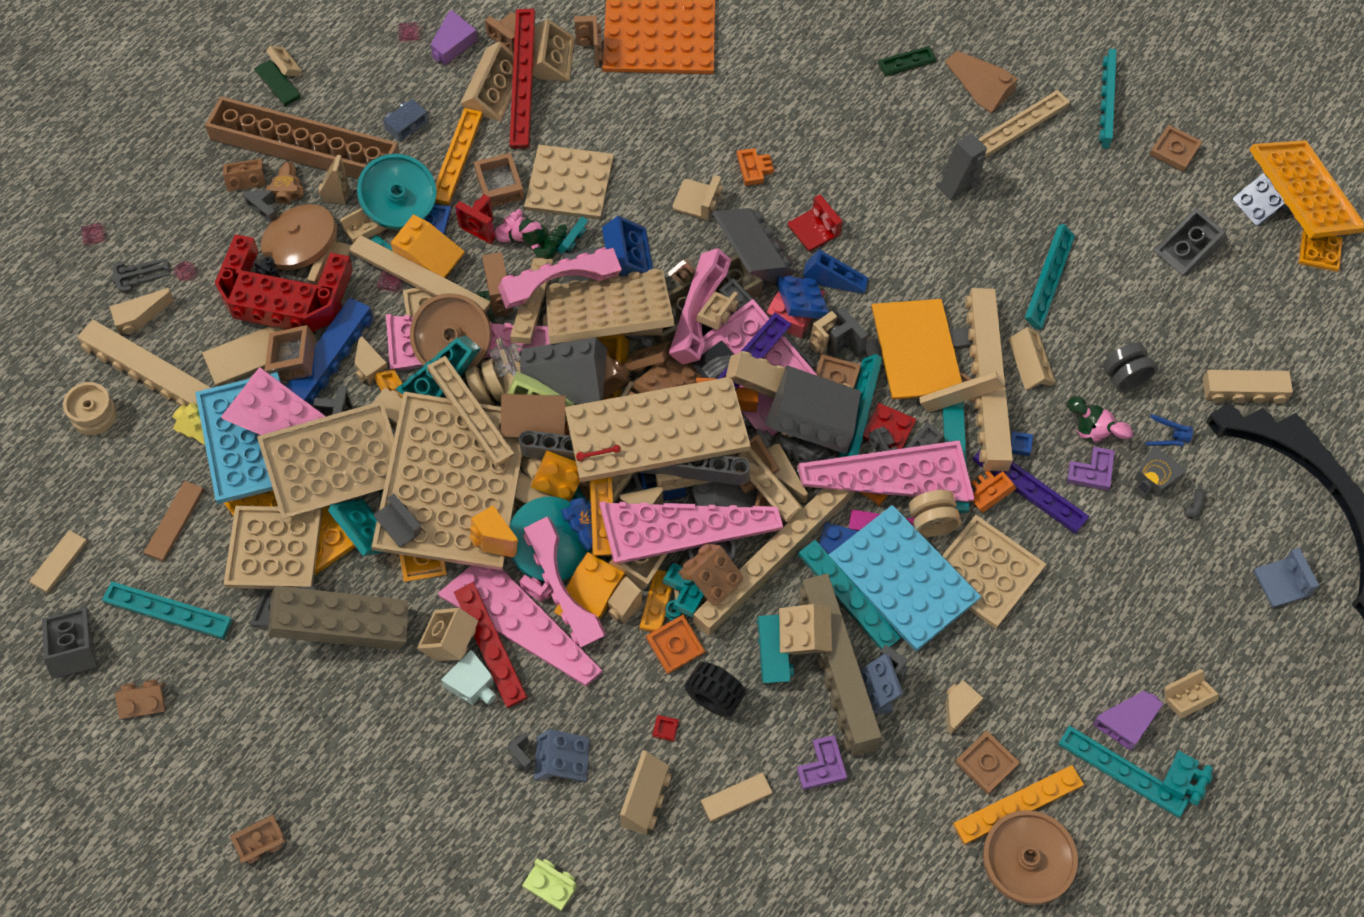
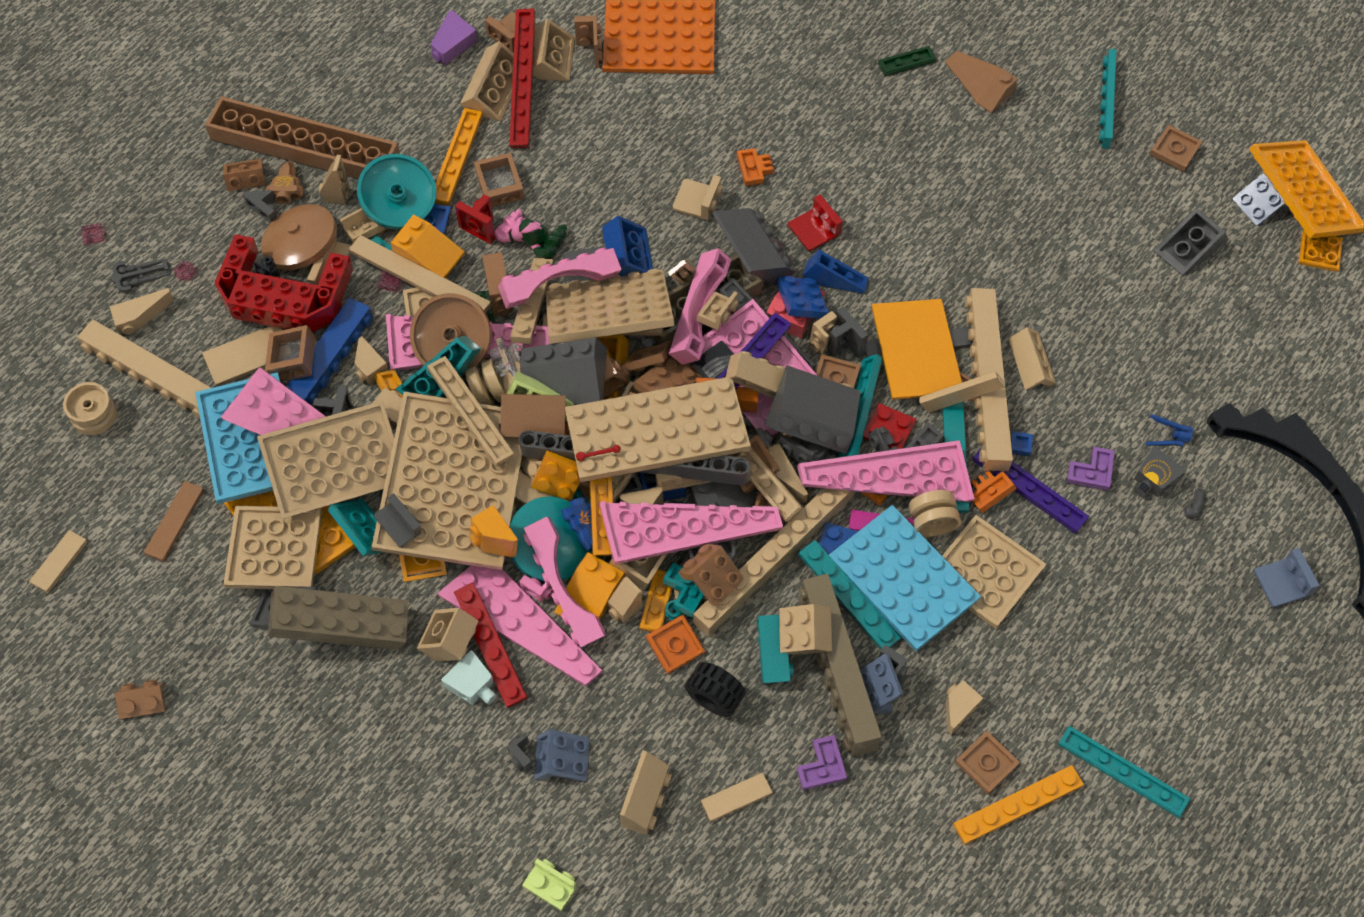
dark grey slope [42,607,97,679] -> none
teal plate [102,581,233,640] -> none
light yellow rock [172,402,205,445] -> none
medium nougat bracket [230,814,285,864] -> none
dark green tile [254,59,301,106] -> none
tan plate [266,45,302,77] -> none
sand blue brick [383,99,428,142] -> none
clear pink tile [399,22,418,41] -> none
tan plate [524,145,614,220] -> none
teal plate [556,216,588,255] -> none
red tile [652,715,679,742] -> none
dark grey wedge [935,133,987,201] -> none
tan plate [978,90,1070,158] -> none
medium nougat dish [983,810,1078,905] -> none
teal plate [1025,224,1075,330] -> none
hair [1067,396,1133,443] -> none
medium lavender slope [1093,691,1163,751] -> none
dark grey wheel [1103,342,1158,392] -> none
teal plate [1160,750,1213,805] -> none
tan bracket [1164,669,1219,719] -> none
tan brick [1203,370,1293,404] -> none

